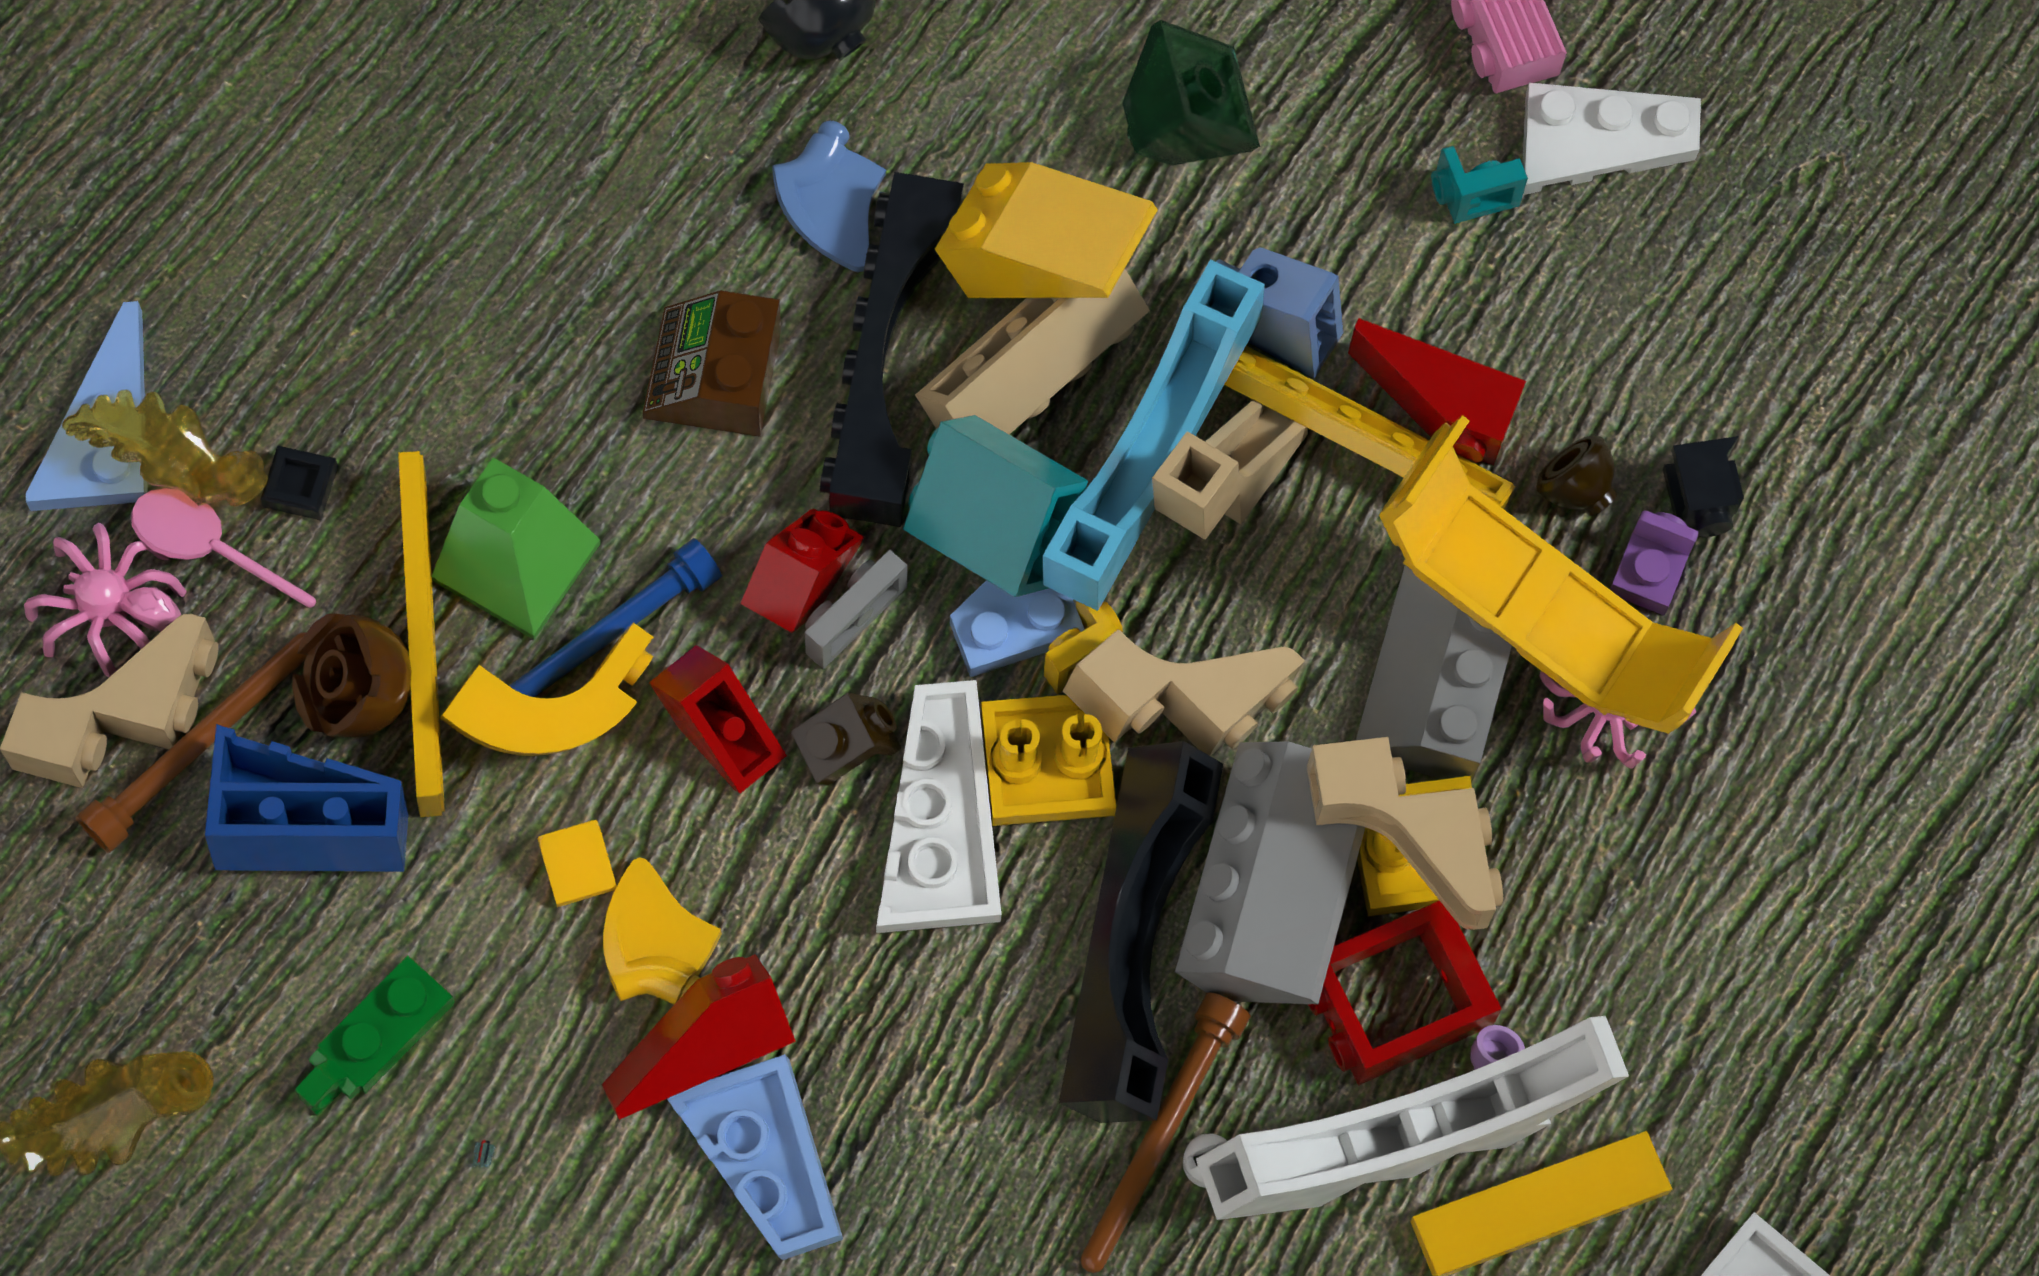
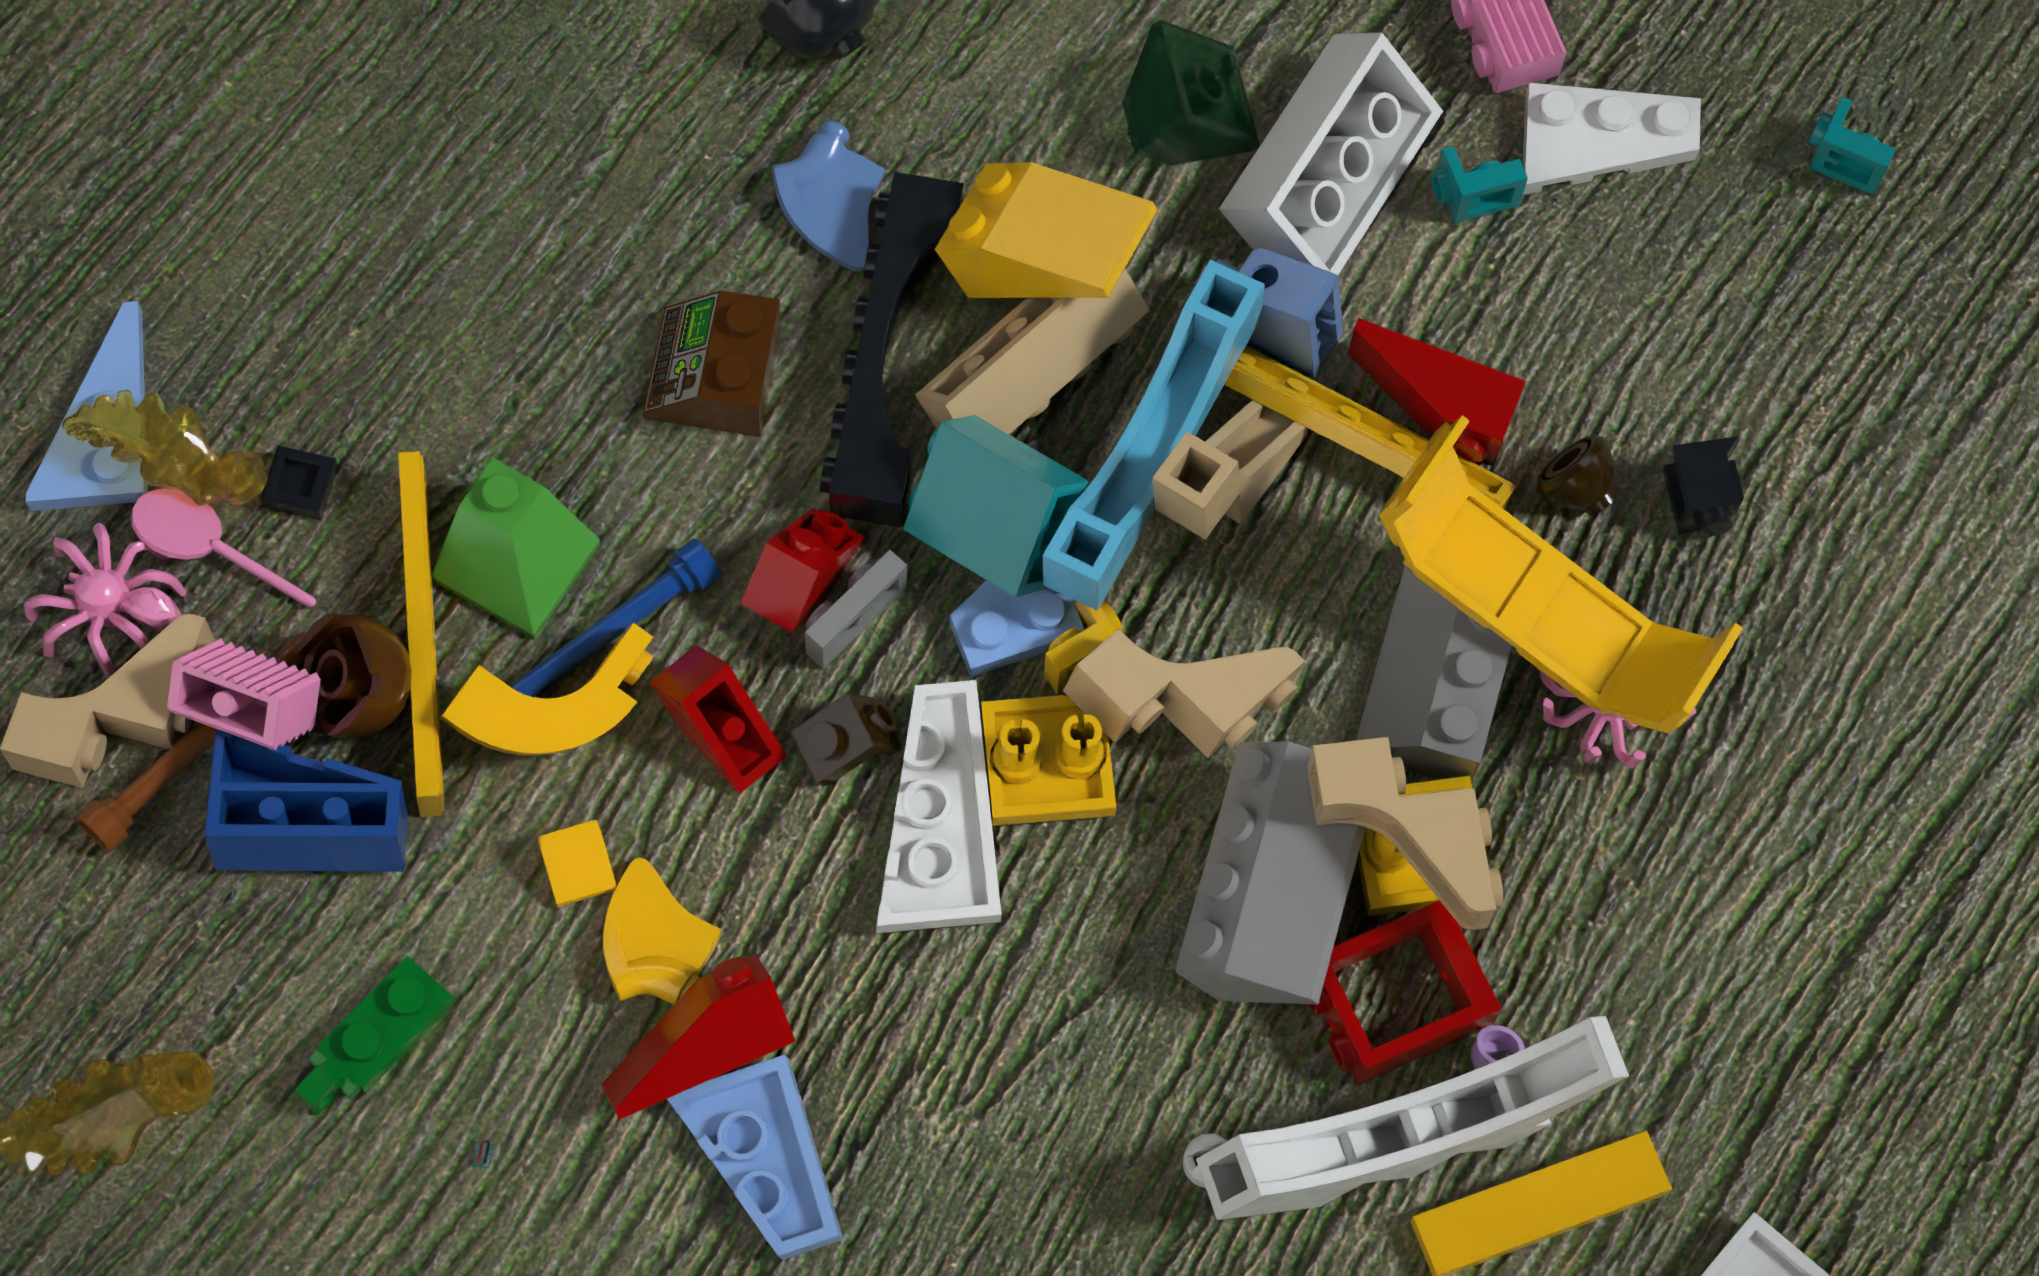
black arch [1059,741,1223,1123] -> none
dark orange piece [1081,992,1251,1273] -> none
medium lavender bracket [1610,511,1699,616] -> none
none -> bright pink brick [167,638,321,751]
none -> white slope [1219,32,1443,275]
none -> teal bracket [1808,97,1896,195]

